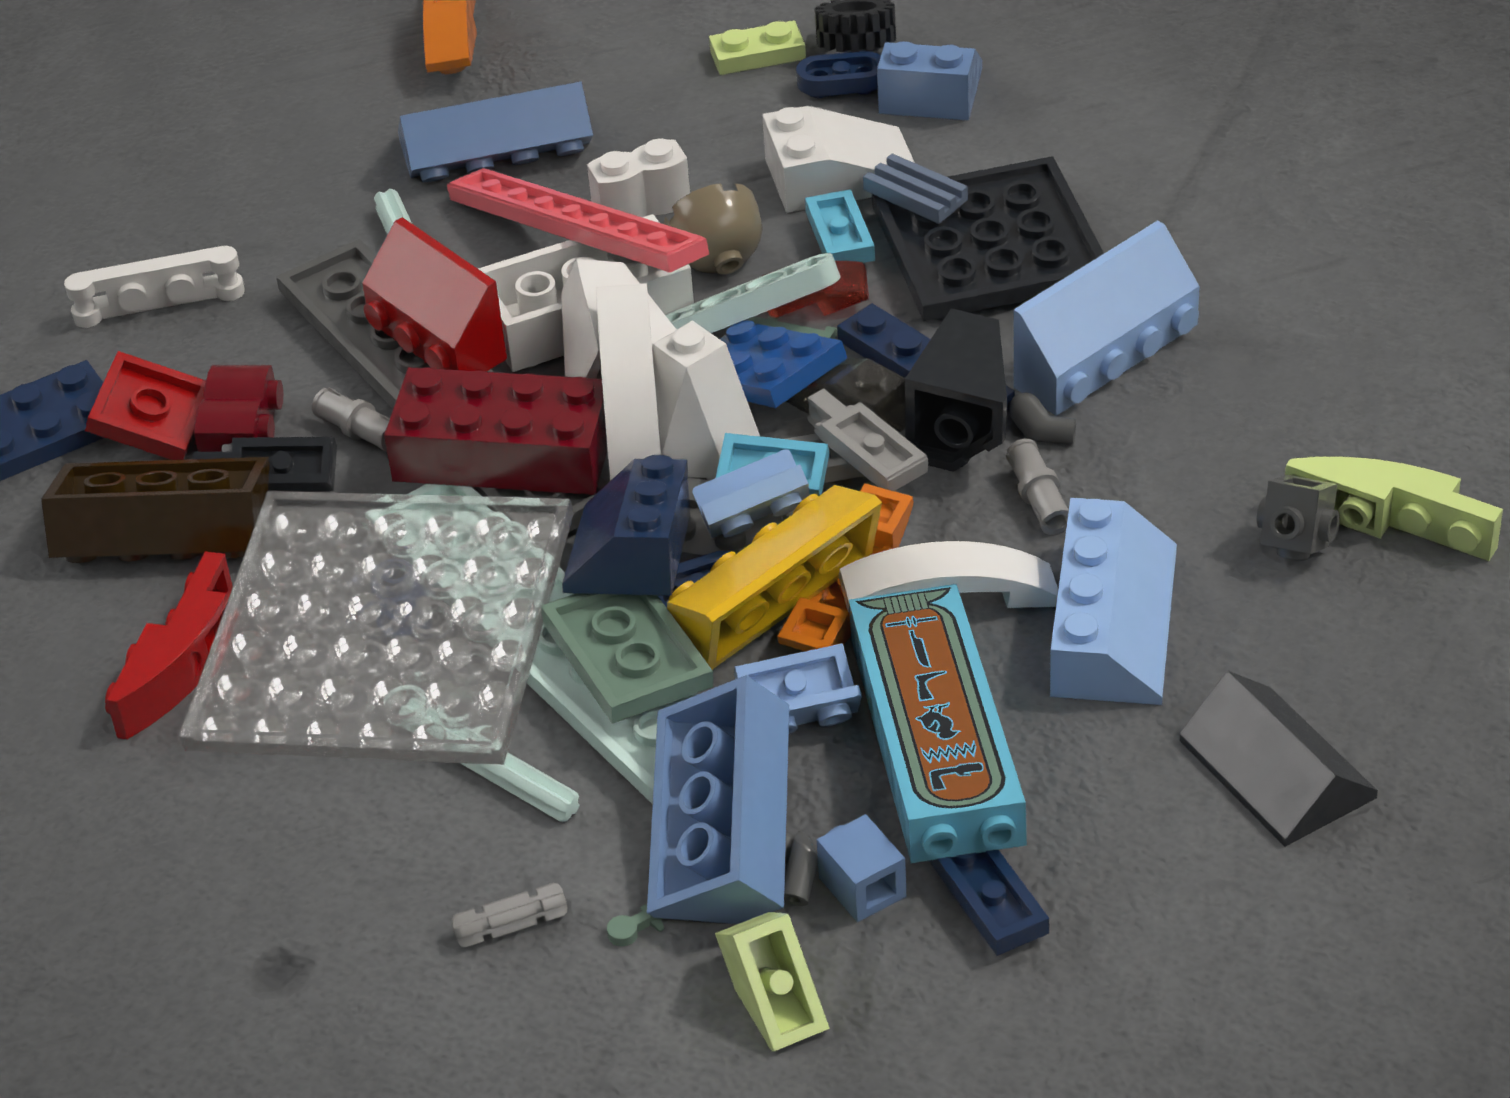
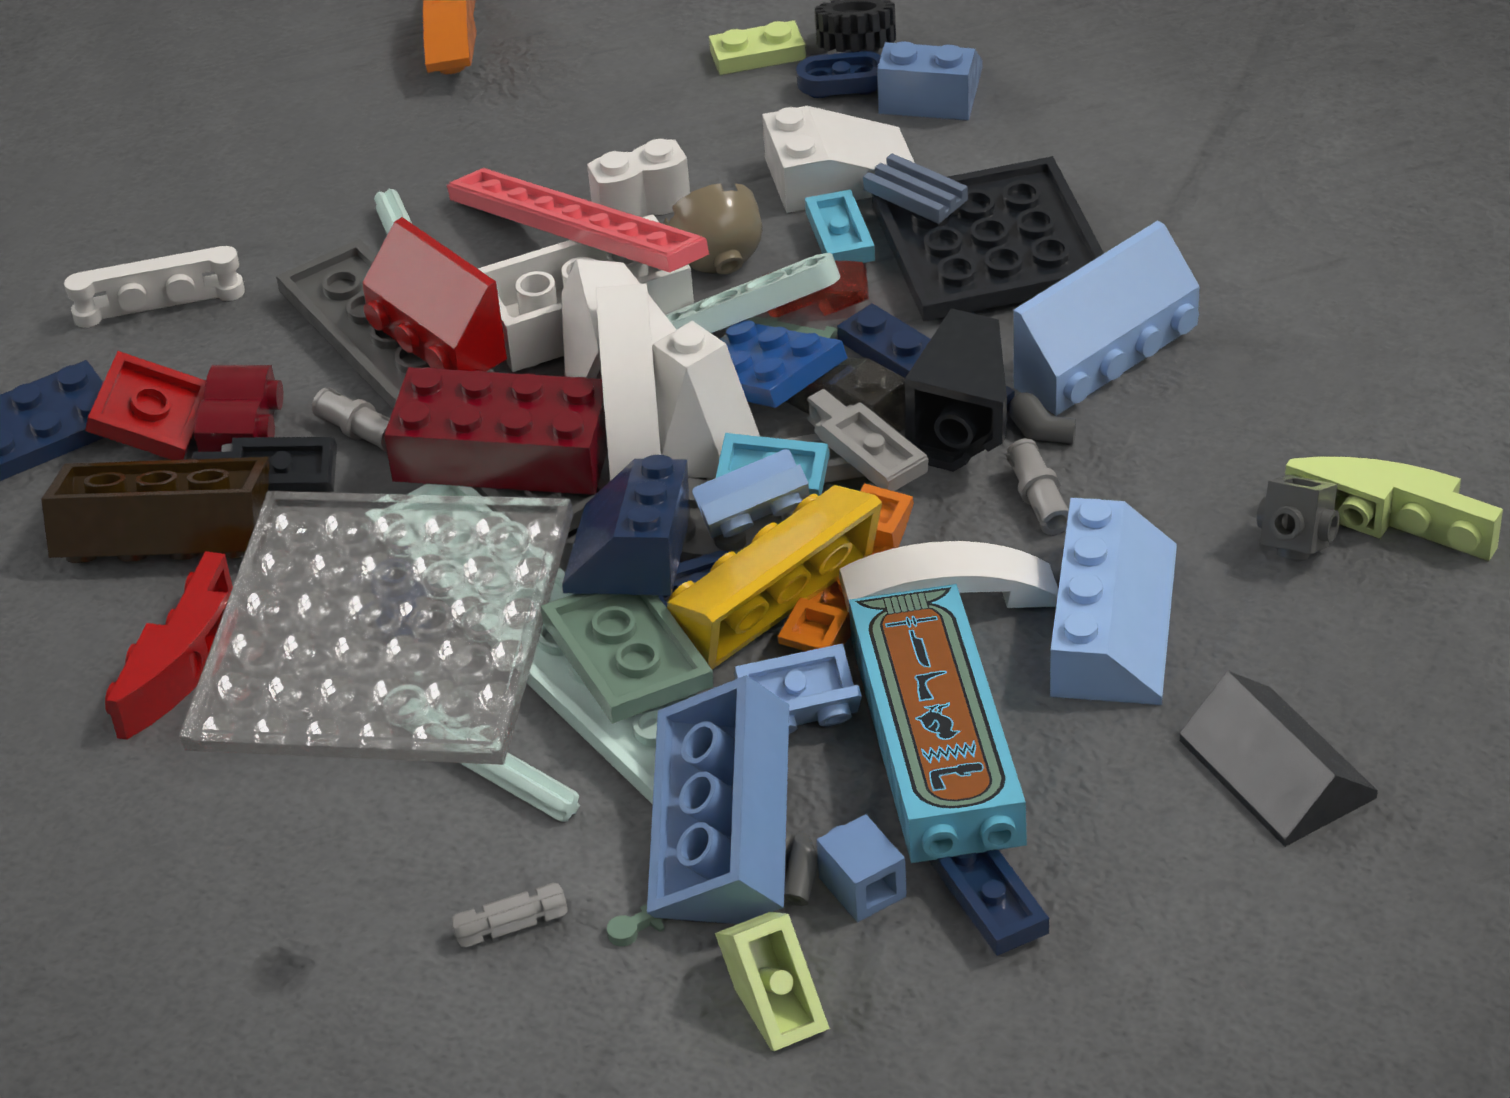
medium blue slope [398,81,593,182] -> none

